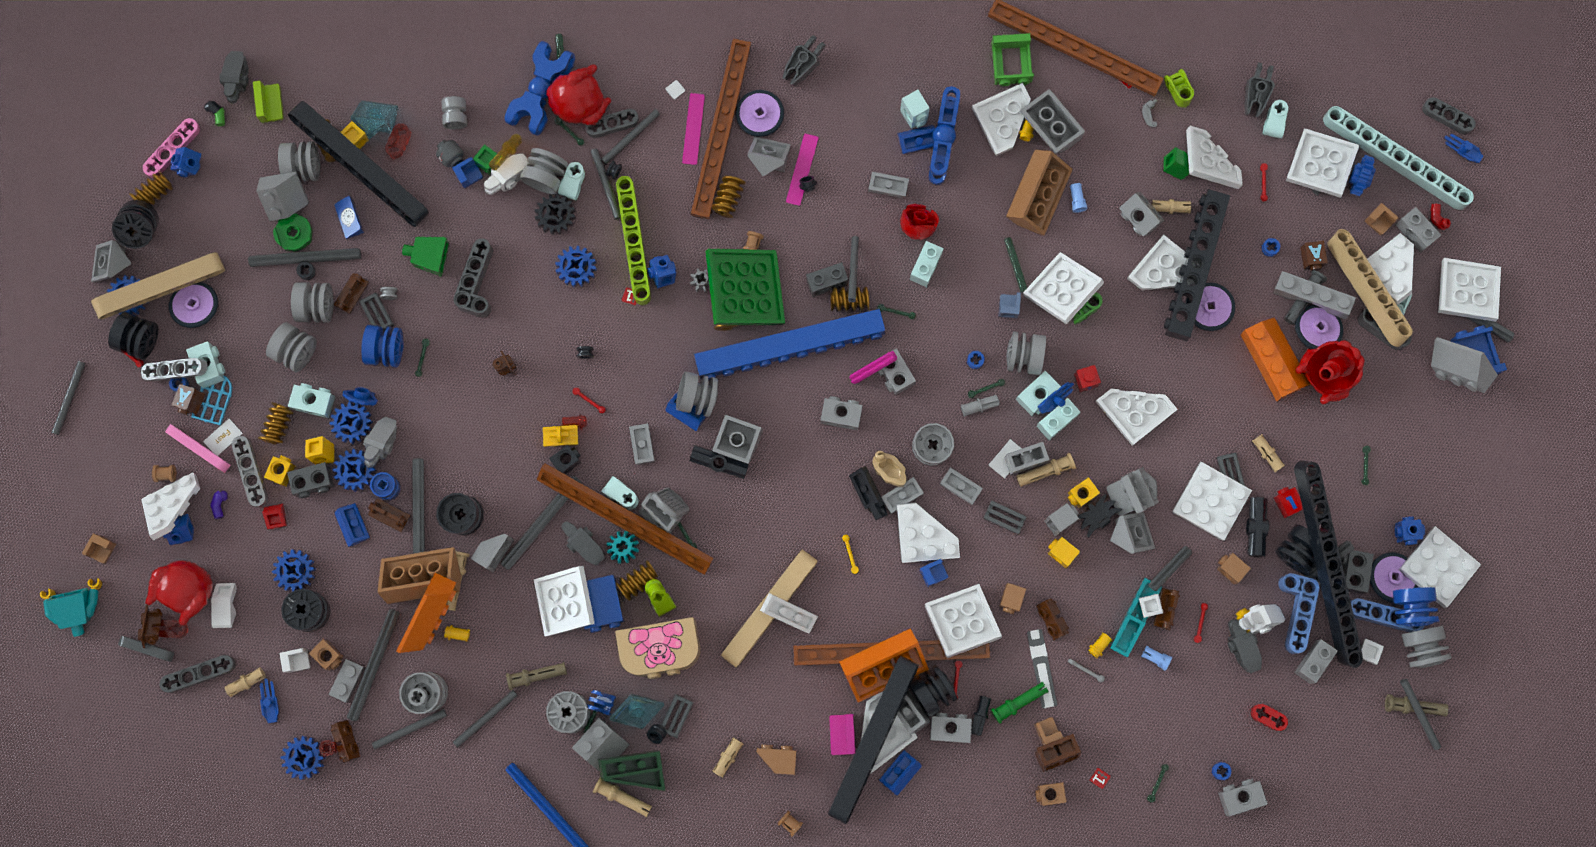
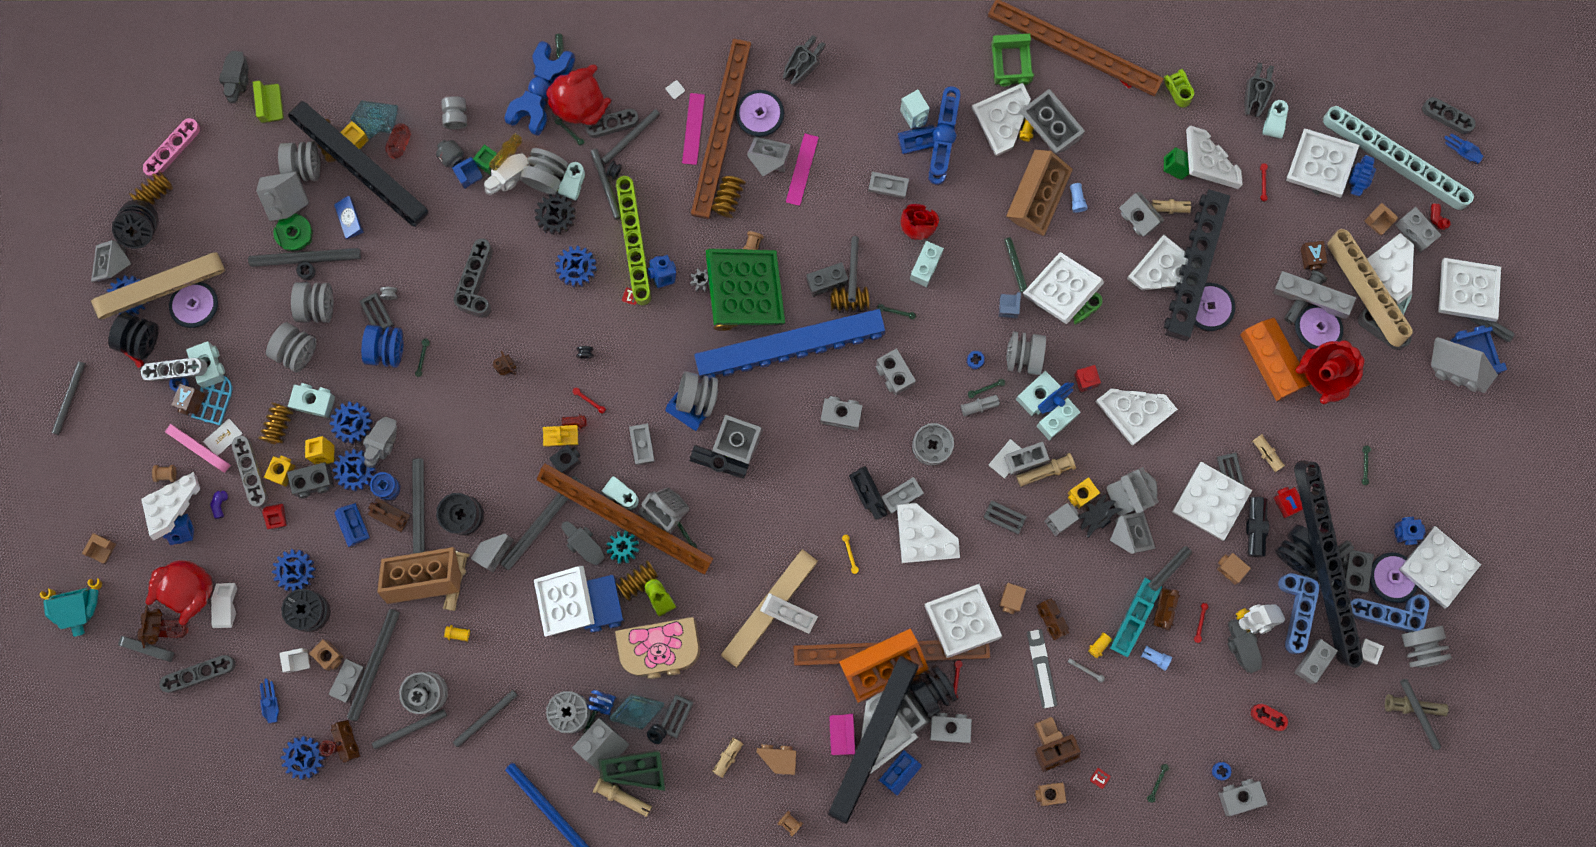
blue brick [170,147,201,178] -> none
arm [204,101,225,126] -> none
tan pin [225,667,266,697] -> none
reddish brown hinge [334,273,369,314] -> none
blue animal [343,387,378,406] -> none
orange slope [396,573,457,653] -> none
green torso [402,237,450,276] -> none
dark tan pin [506,662,567,690] -> none
black plate [799,176,817,192] -> none
dark pink axle [850,351,897,384] -> none
tan arm [873,451,906,487] -> none
blue panel [920,559,948,587] -> none
light grey plate [940,467,983,505] -> none
black axle [971,696,992,736] -> none
green pin [990,682,1049,724] -> none
yellow brick [1048,537,1080,568] -> none
white tile [1139,593,1163,618] -> none
light grey piece [1142,99,1157,128] -> none
blue bush [1261,238,1280,257] -> none
blue wheel [1393,587,1440,627] -> none

